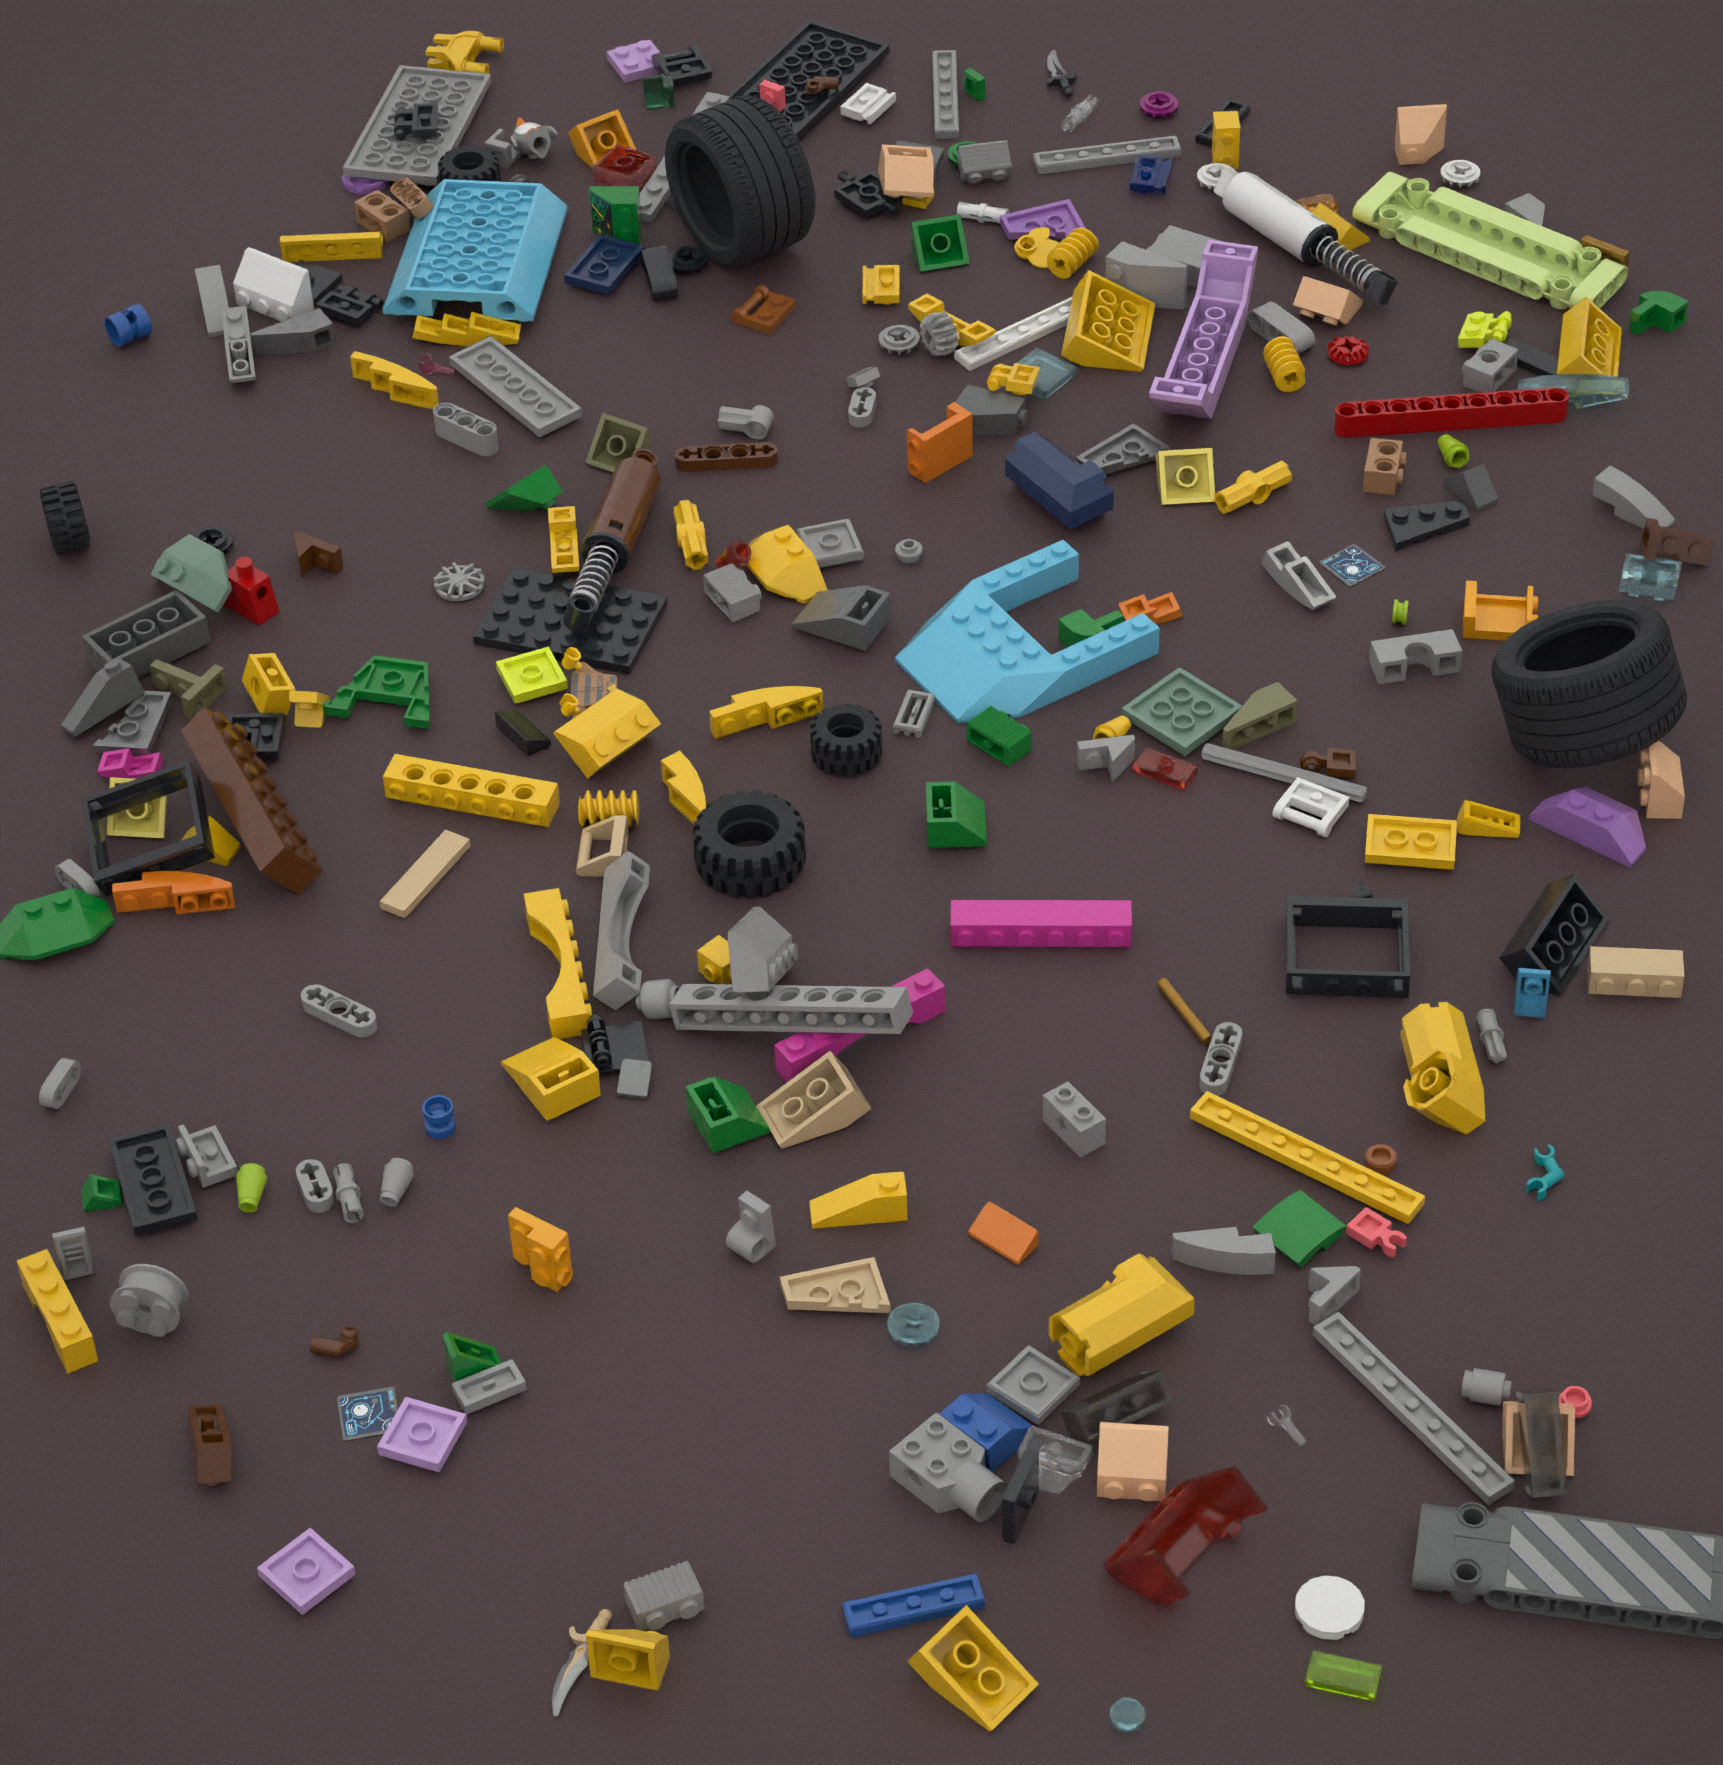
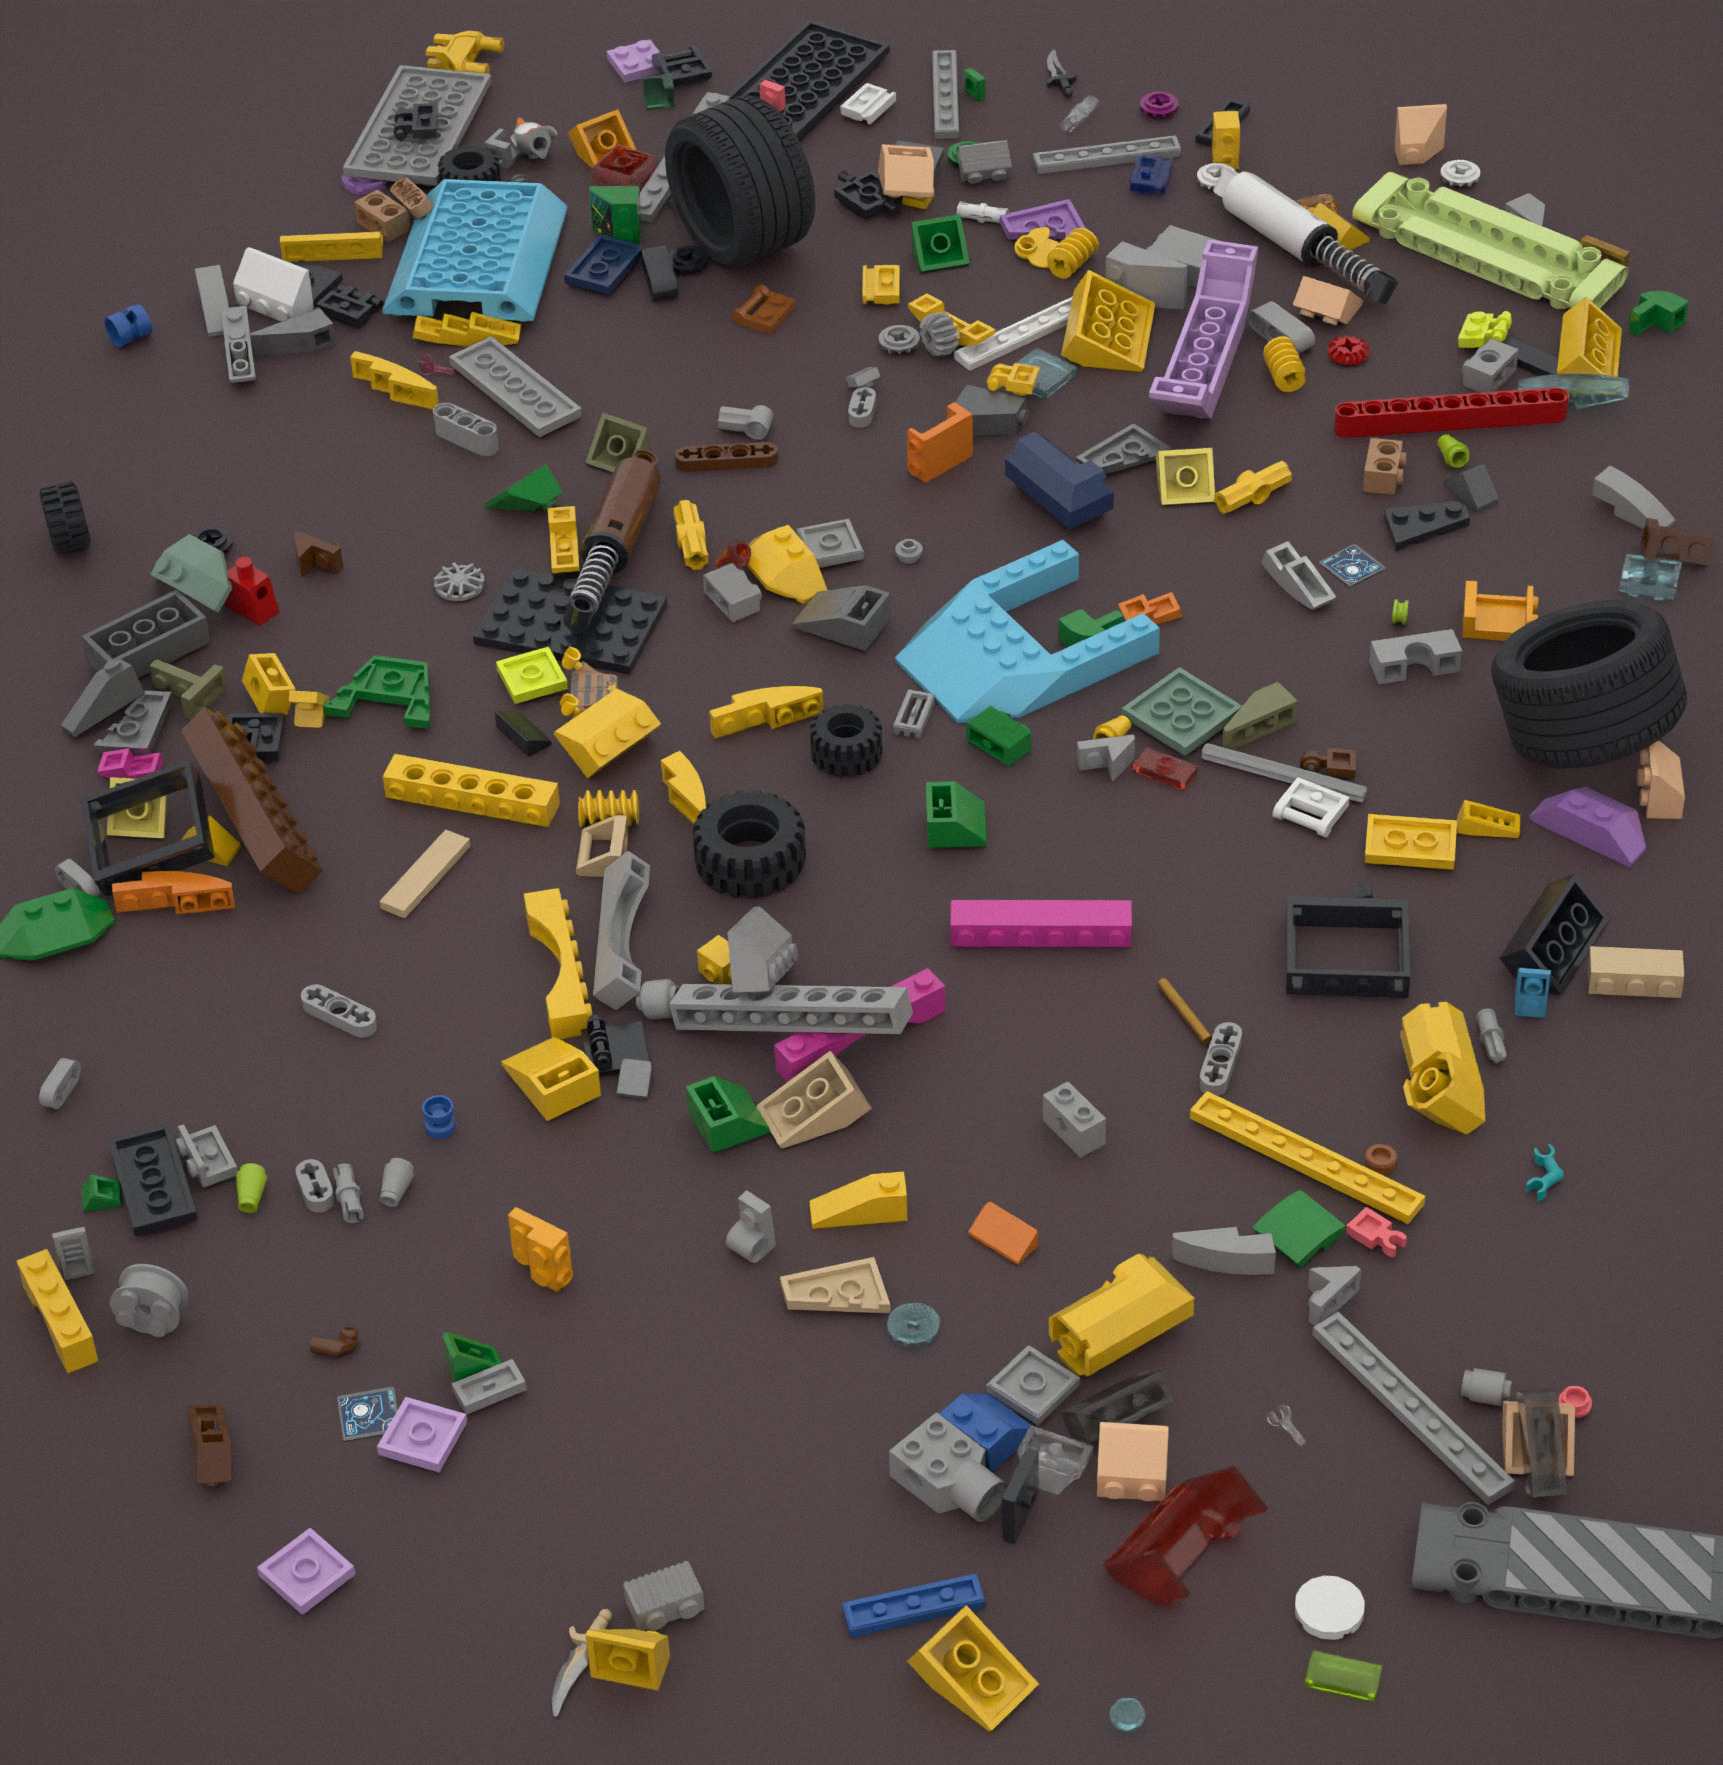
reddish brown arm [805,77,839,95] -> none

